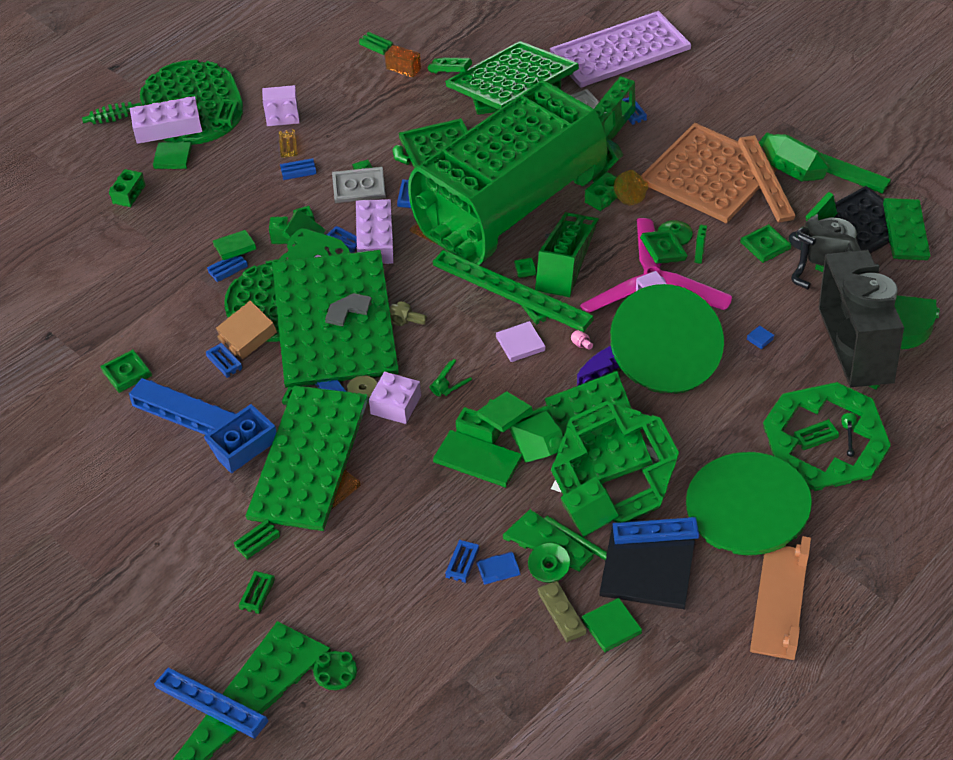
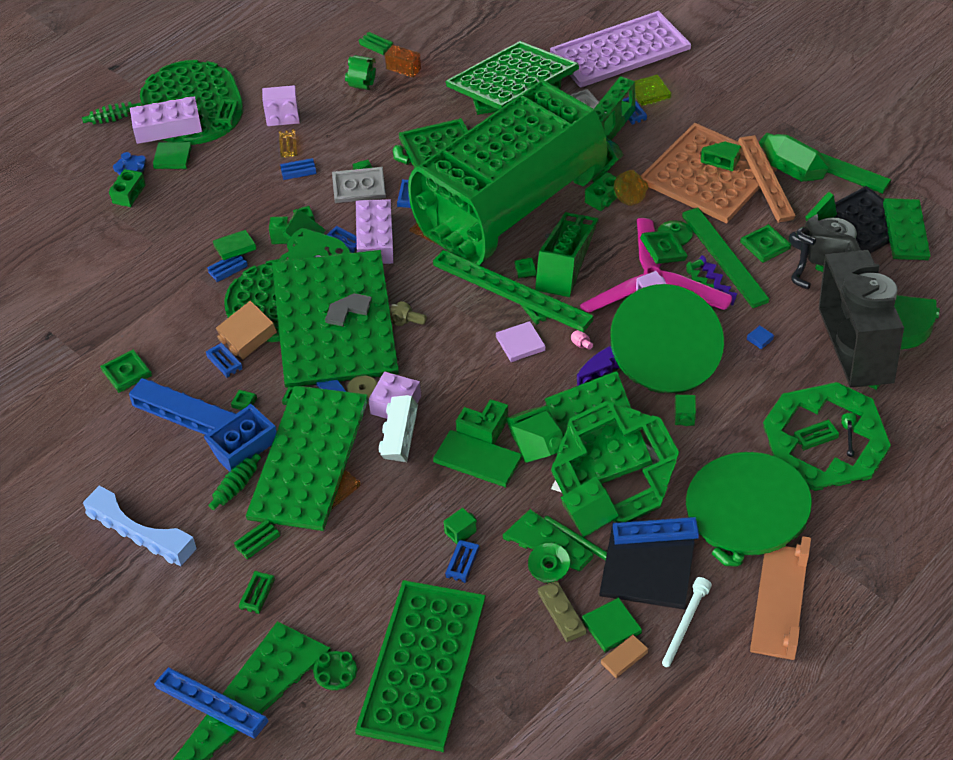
green hinge [427,57,472,73] -> none
green plant [429,359,472,397] -> none
blue piece [476,552,520,585] -> none
green tile [477,391,533,432] -> none
green tile [694,225,707,264] -> none
none -> light blue arch [83,486,197,566]
none -> blue piece [113,152,146,175]
none -> green piece [208,454,261,510]
none -> green tile [231,390,257,410]
none -> green brick [345,55,376,90]
none -> green plate [355,580,486,752]
none -> light aqua slope [379,395,418,462]
none -> green brick [443,507,477,544]
none -> medium nougat tile [601,635,648,678]
none -> clear neon green tile [635,74,671,106]
none -> light aqua piece [662,577,712,667]
none -> green brick [674,395,696,426]
none -> green tile [682,207,769,309]
none -> piece [686,255,737,305]
none -> green slope [701,141,741,171]
none -> green arm [712,547,744,566]

